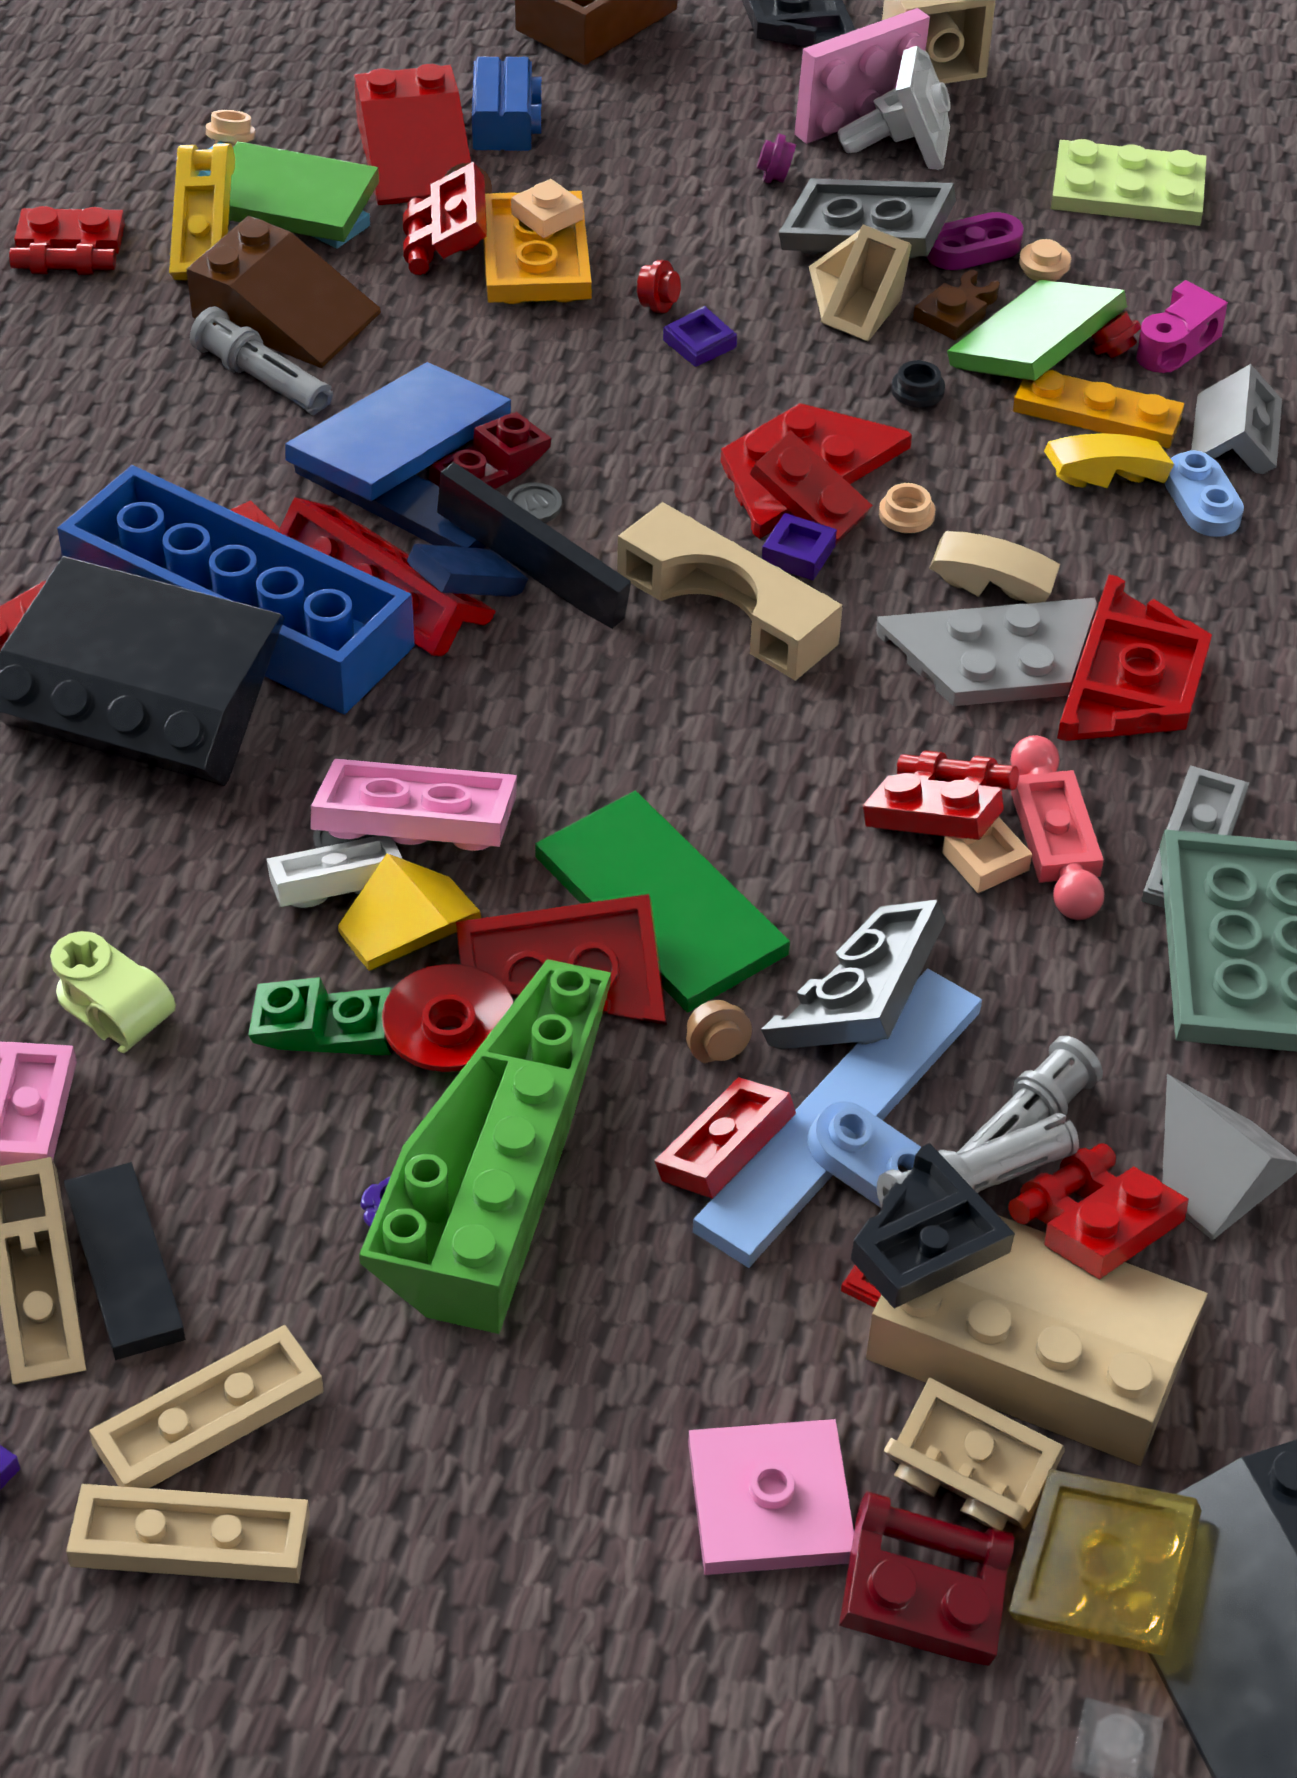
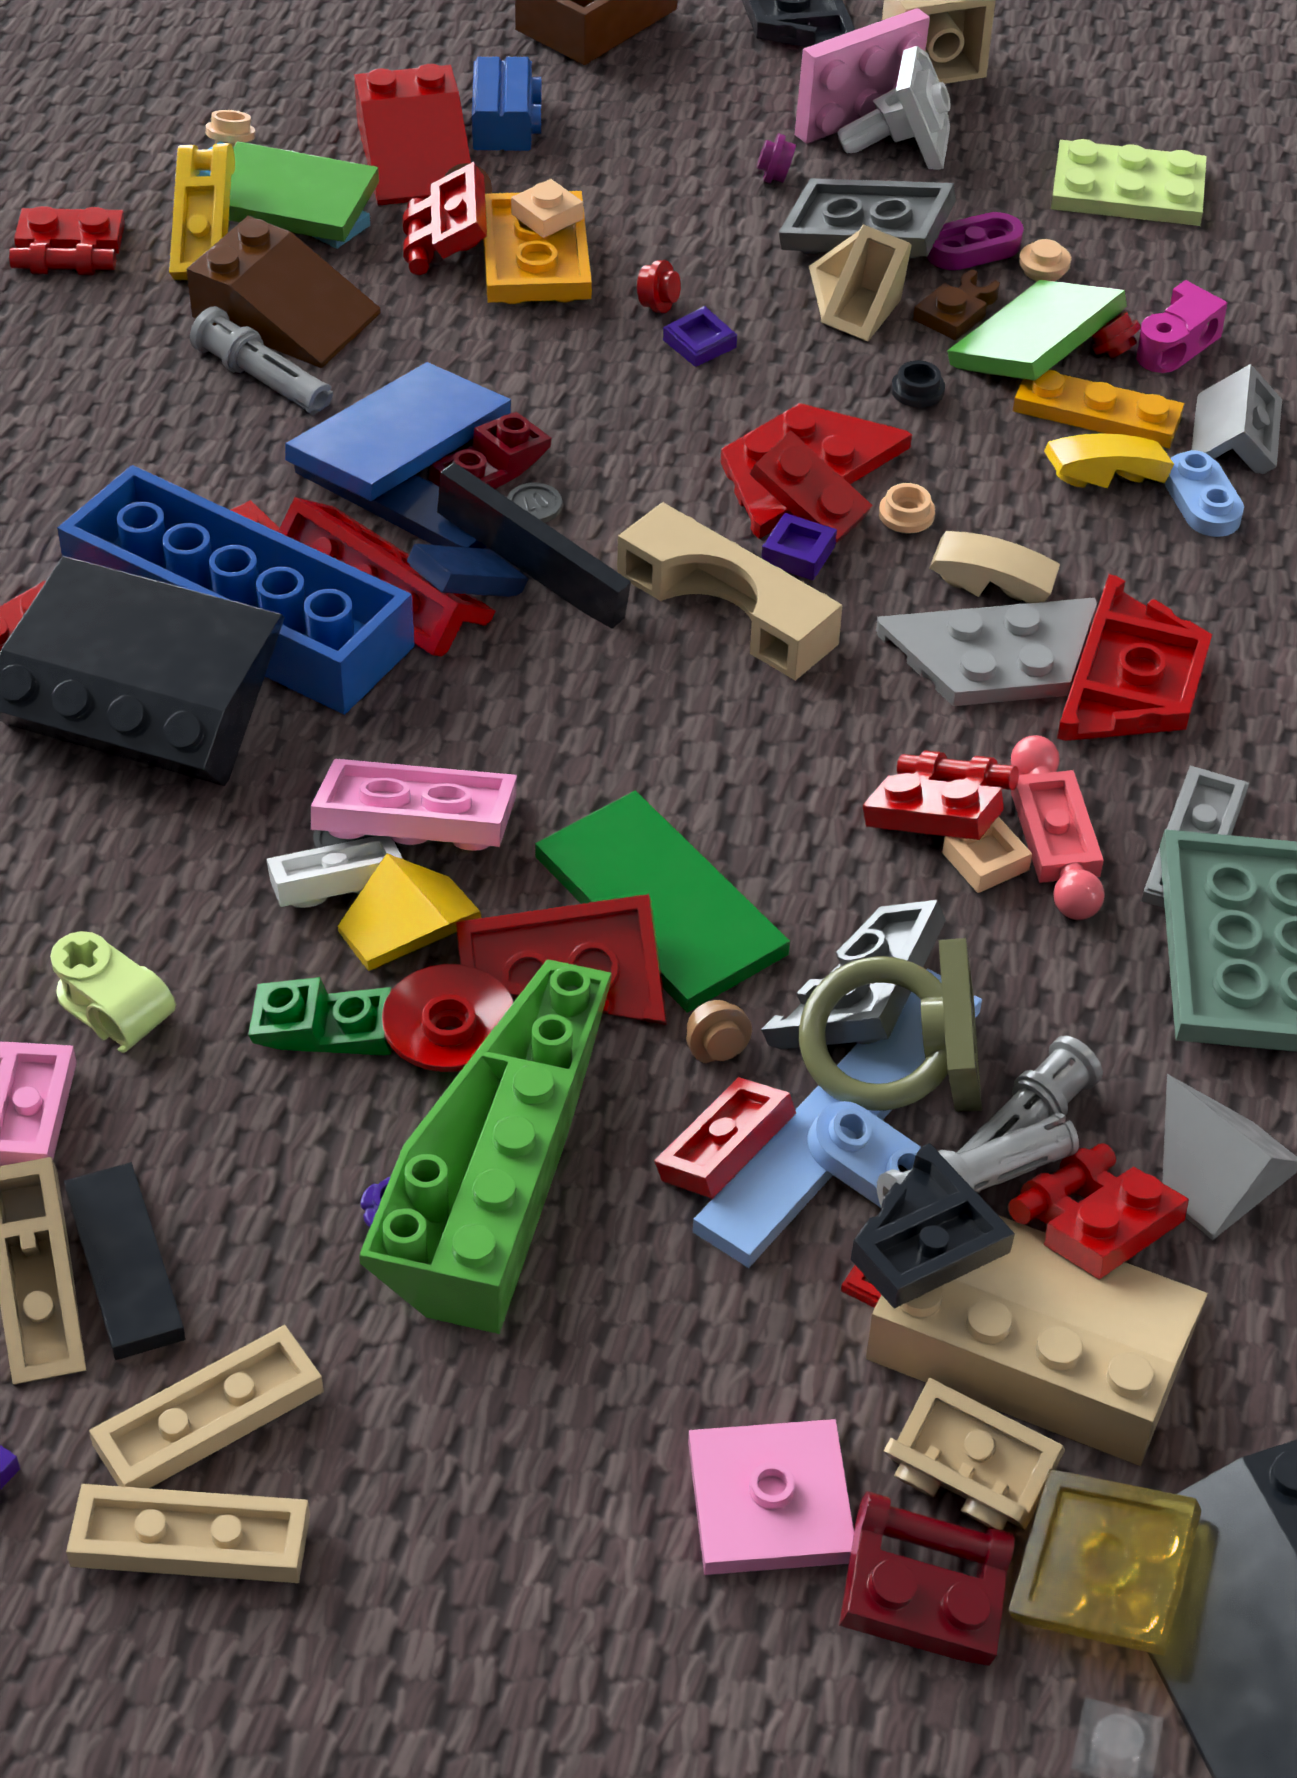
none -> olive tile [799,938,982,1111]

